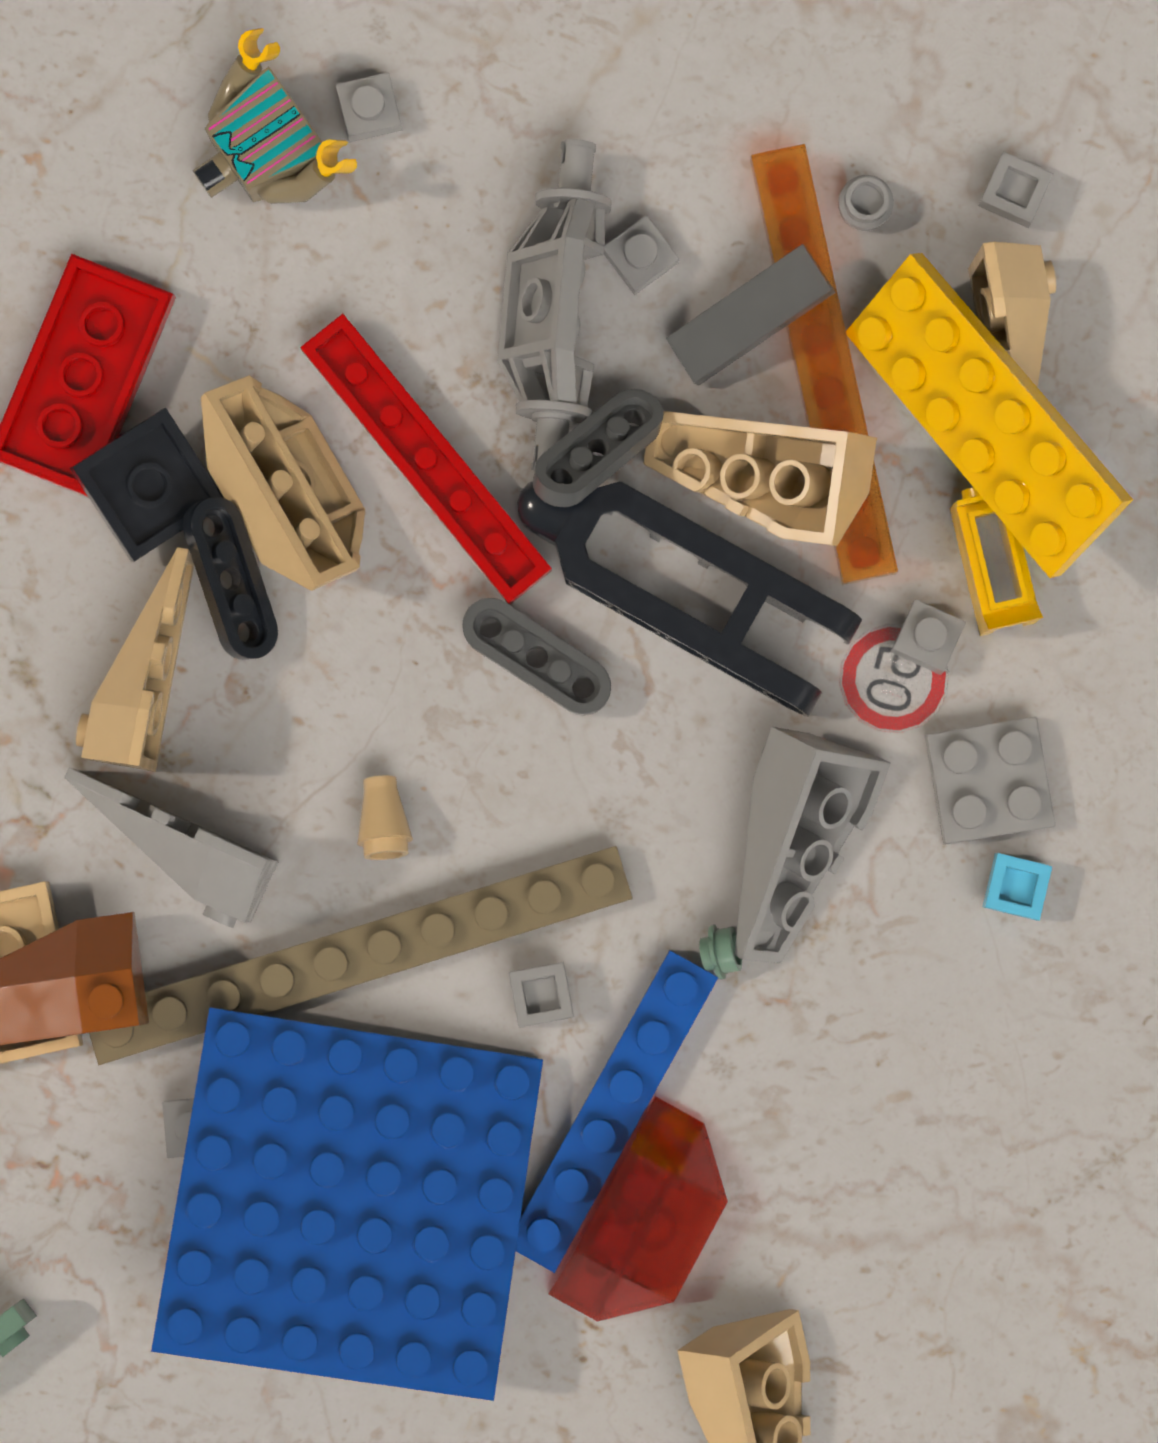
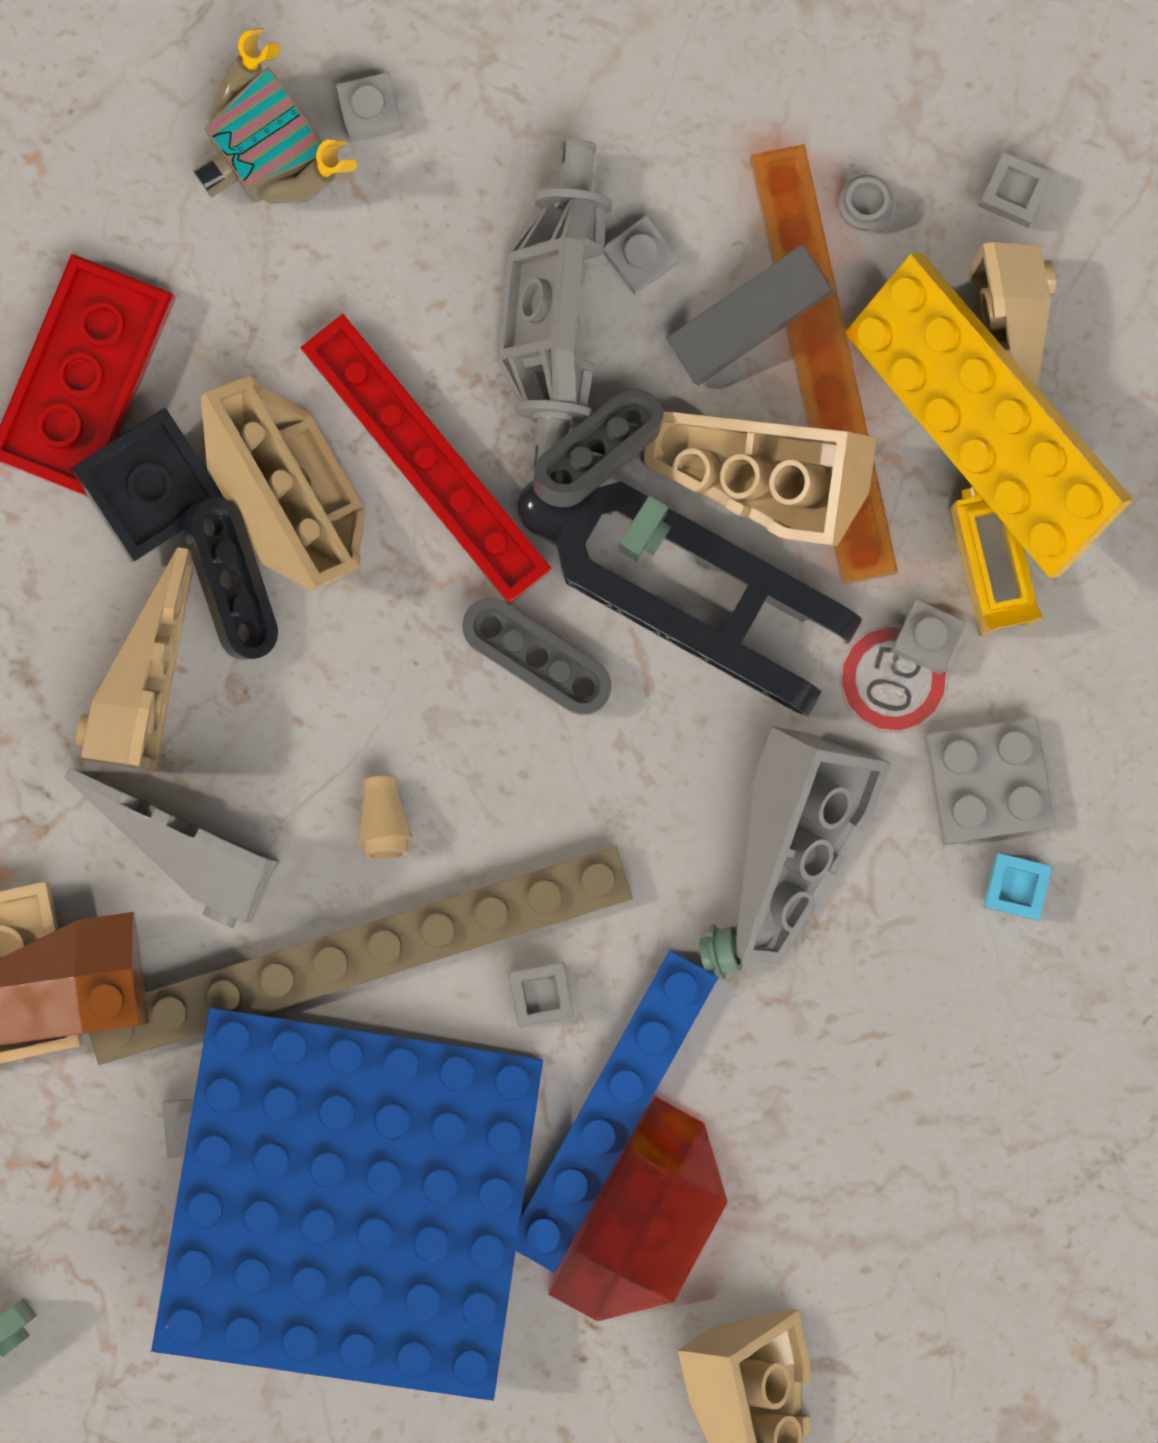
none -> sand green plate [618,495,671,562]

